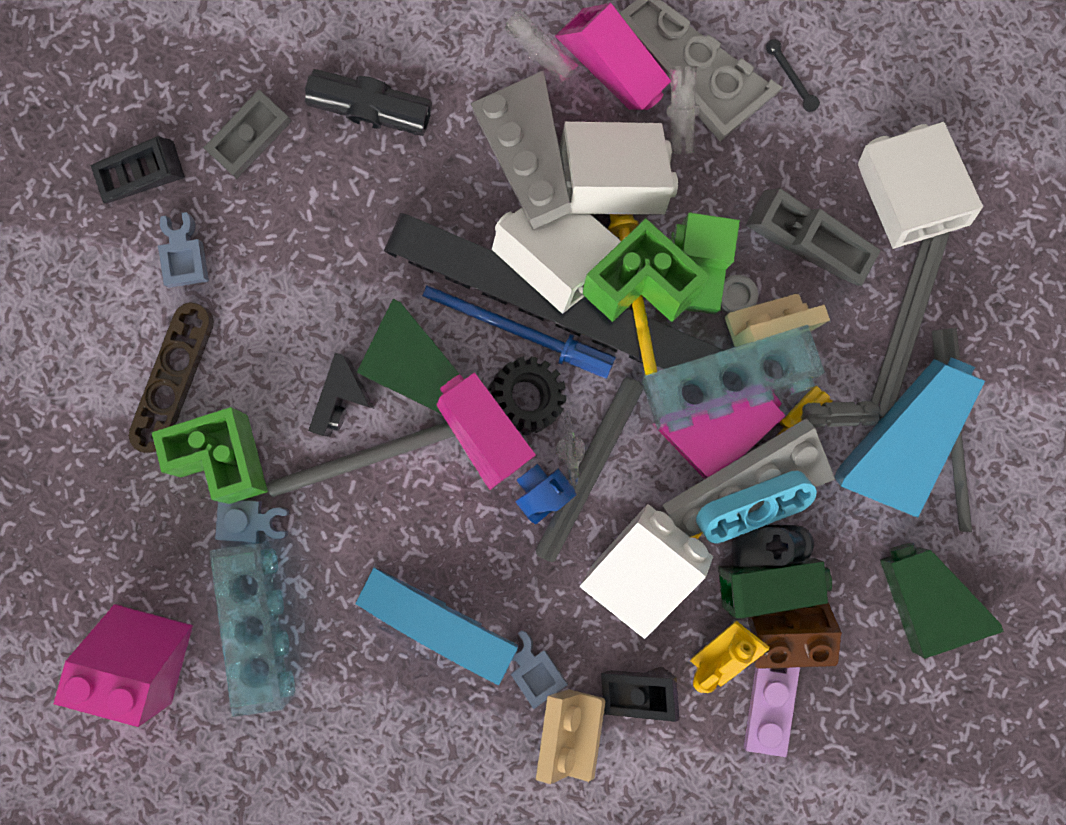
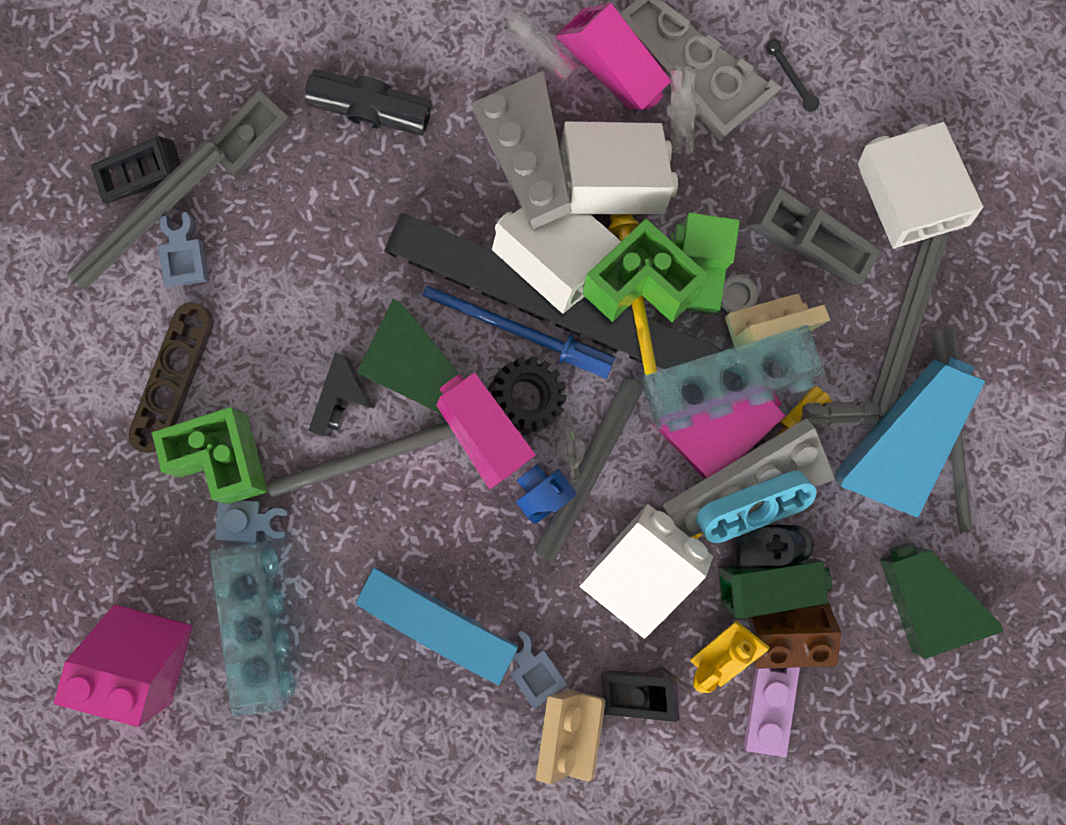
none -> dark grey axle [67,139,225,288]

